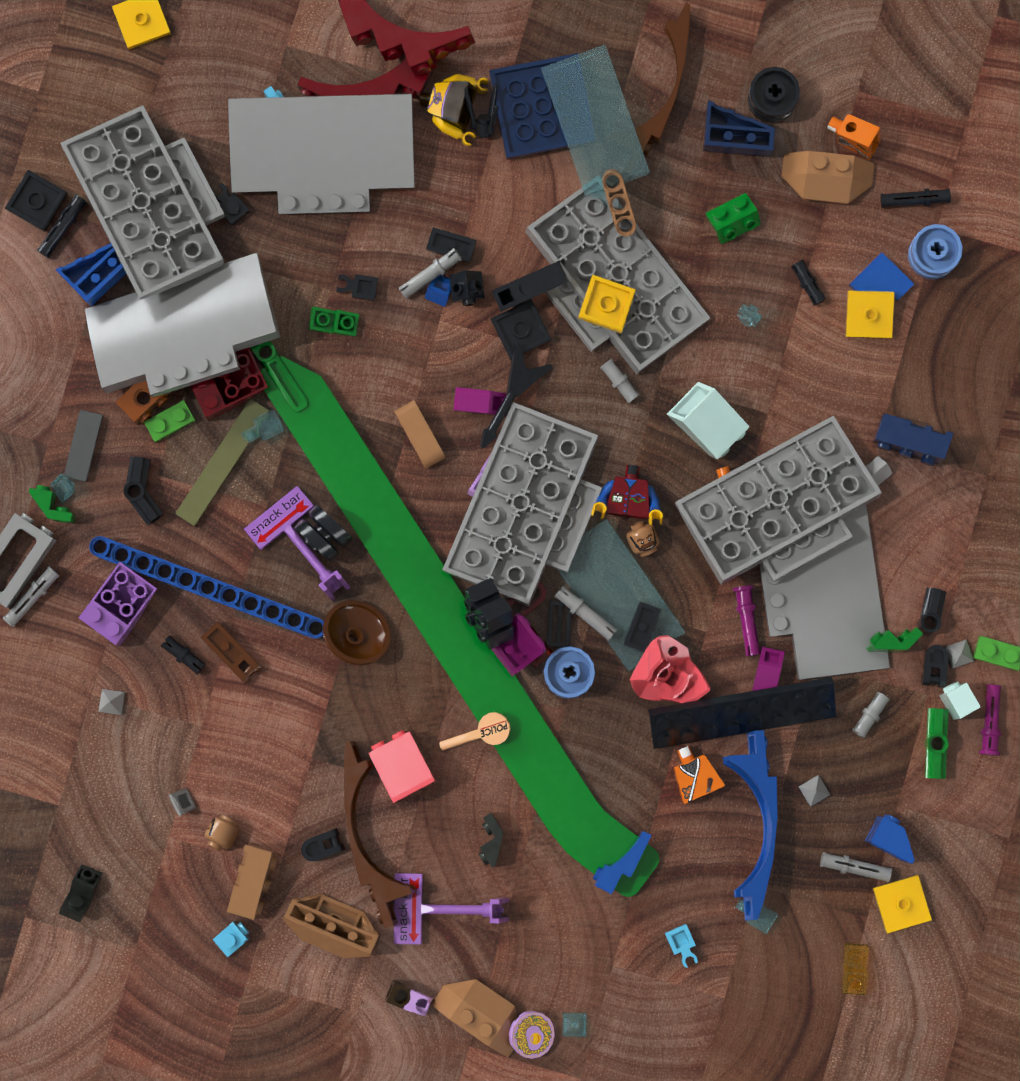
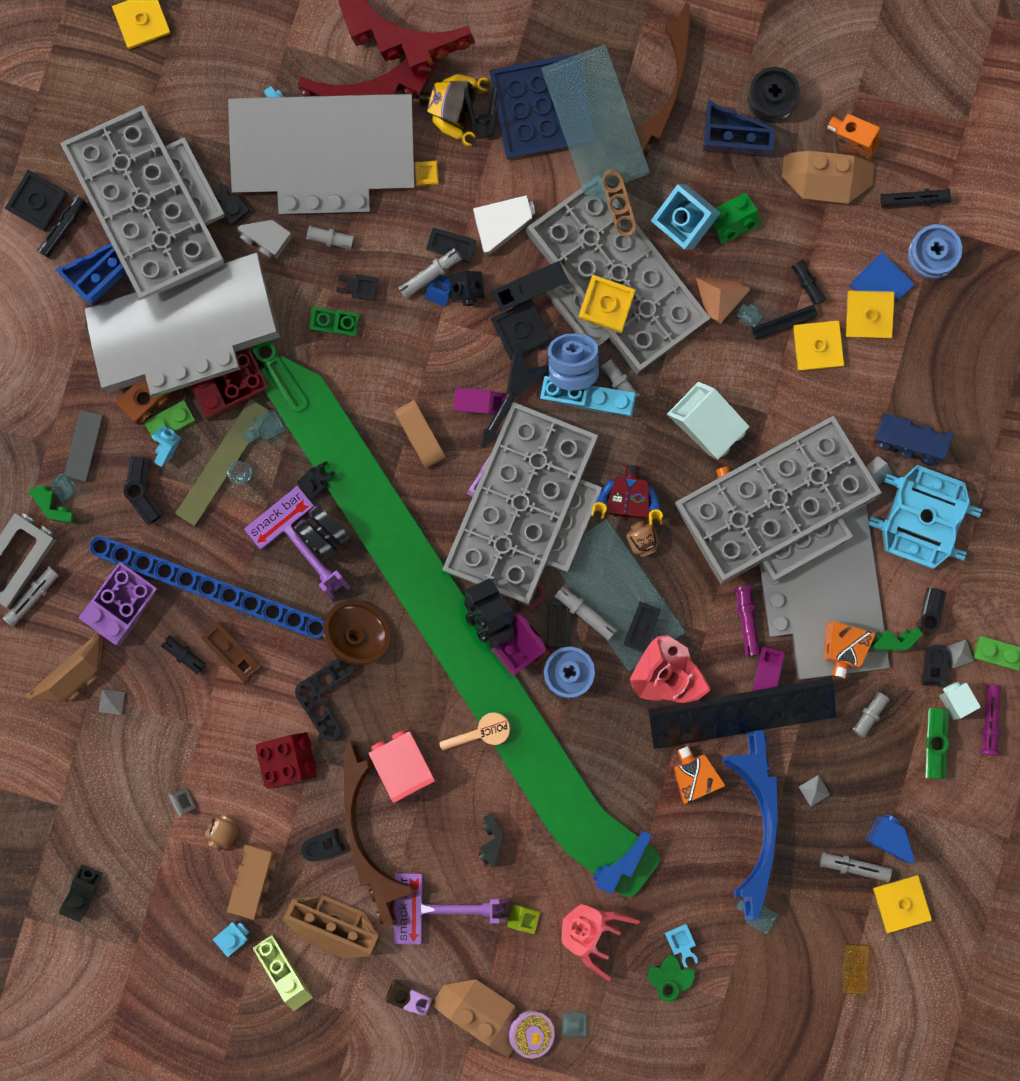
none -> medium nougat wedge [26,634,103,702]
none -> medium azure bracket [152,426,182,467]
none -> clear light blue tile [228,461,252,485]
none -> light grey slope [238,220,293,259]
none -> yellowish green slope [253,935,313,1011]
none -> dark red bracket [256,732,317,789]
none -> black beam [295,658,355,741]
none -> black plate [297,461,335,500]
none -> light grey pin [306,225,354,250]
none -> yellow tile [414,161,439,186]
none -> white slope [473,195,535,257]
none -> lime slope [507,904,541,935]
none -> medium azure slope [540,376,636,417]
none -> medium blue wheel [548,333,599,391]
none -> coral piece [562,904,640,982]
none -> green plate [648,955,695,1002]
none -> medium azure piece [651,184,720,249]
none -> nougat slope [696,277,750,324]
none -> black axle [752,305,817,340]
none -> yellow plate [793,321,844,371]
none -> orange torso [824,621,875,679]
none -> medium azure piece [868,465,982,569]

